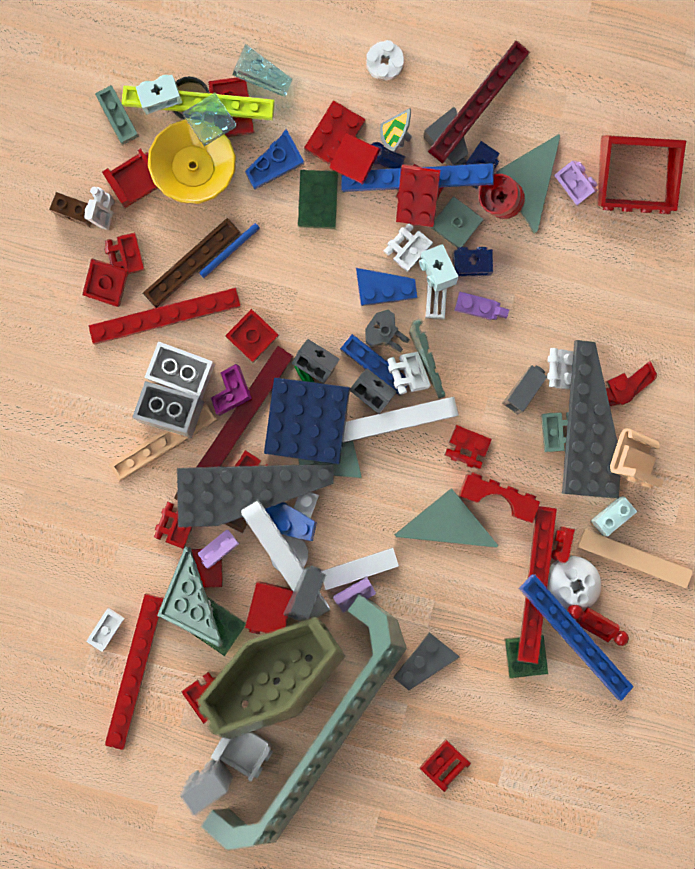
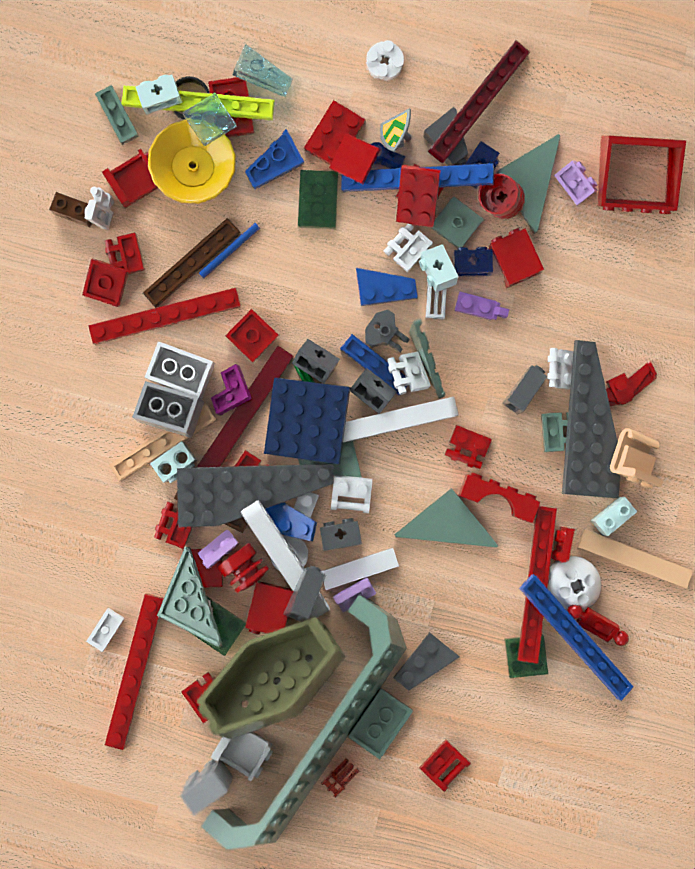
none -> light aqua brick [150,441,197,483]
none -> red wheel [217,542,269,593]
none -> dark grey brick [320,518,362,551]
none -> clear red arm [321,758,360,798]
none -> white plate [331,475,372,514]
none -> sand green plate [348,688,413,759]
none -> red panel [488,228,544,288]

